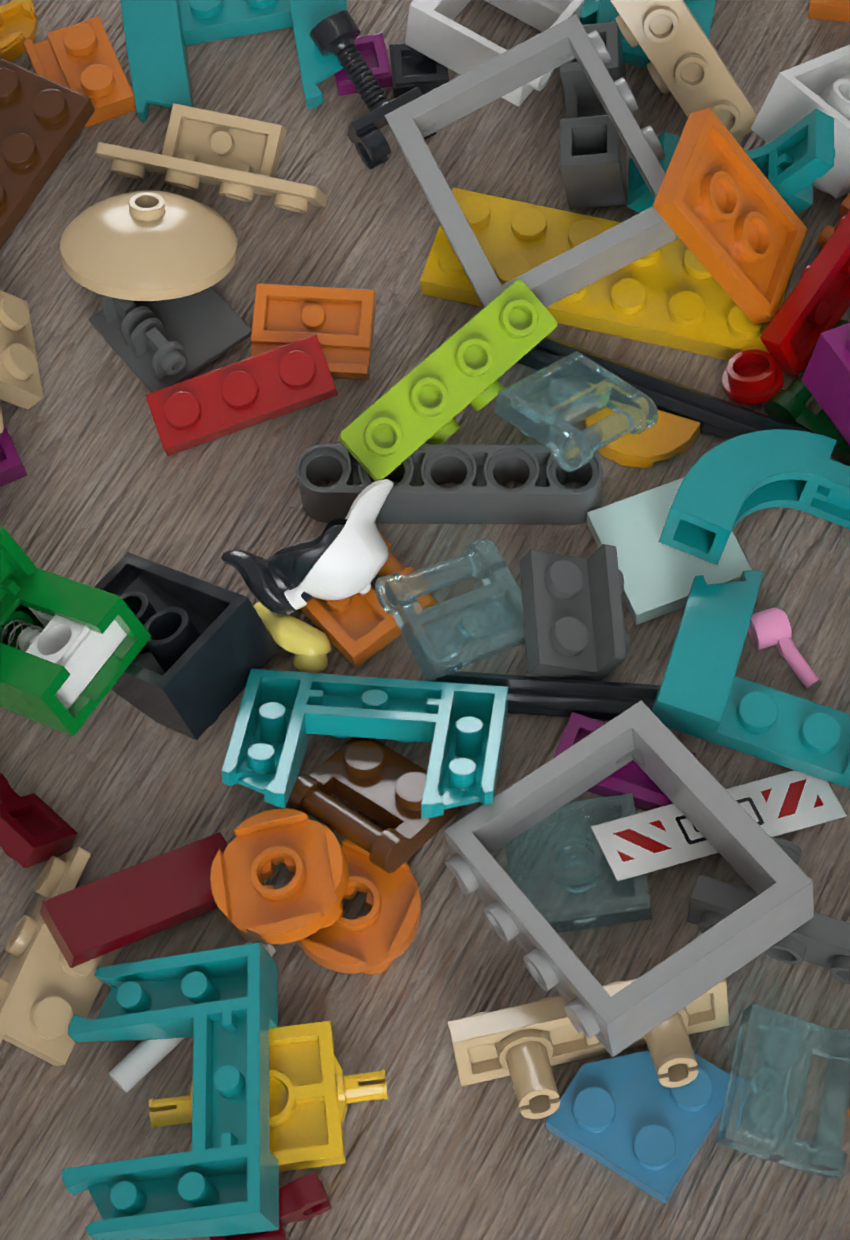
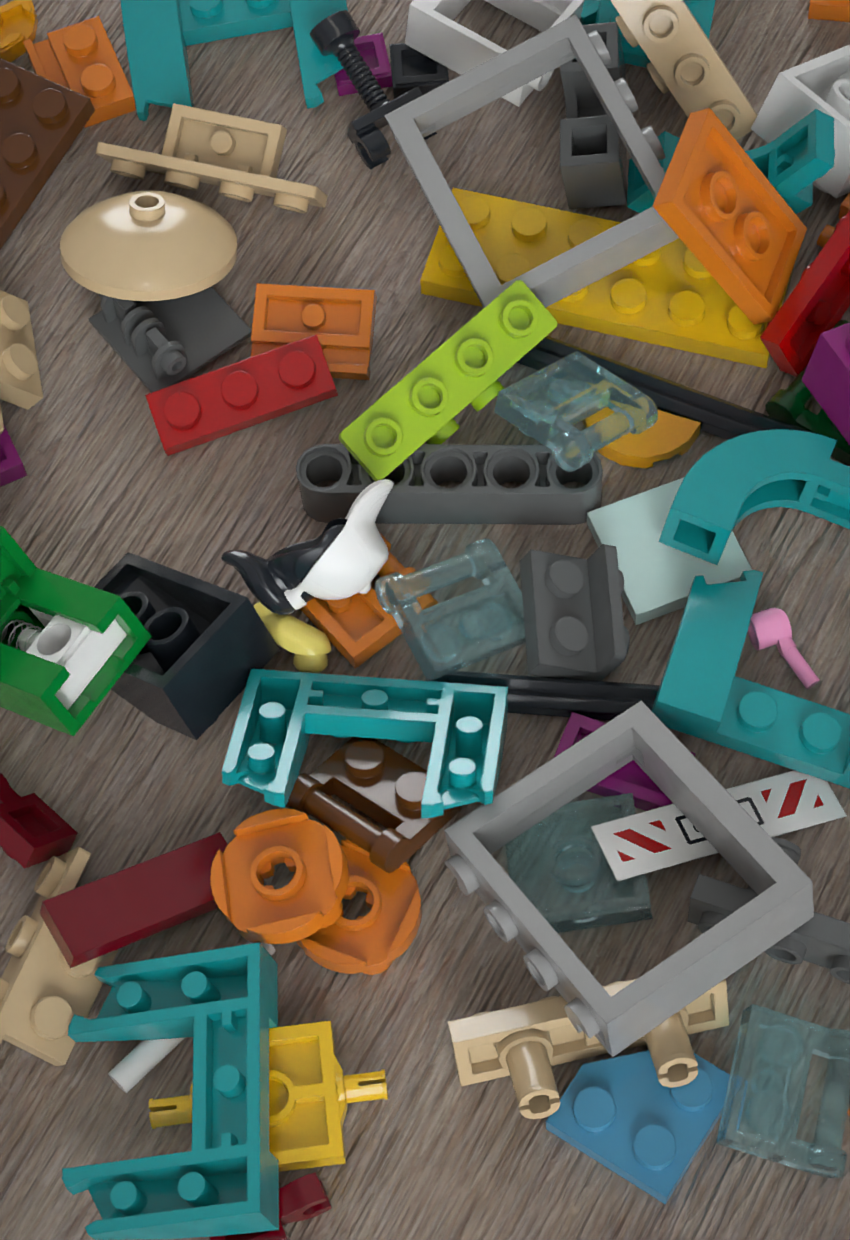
red plate [722,349,784,405] -> none

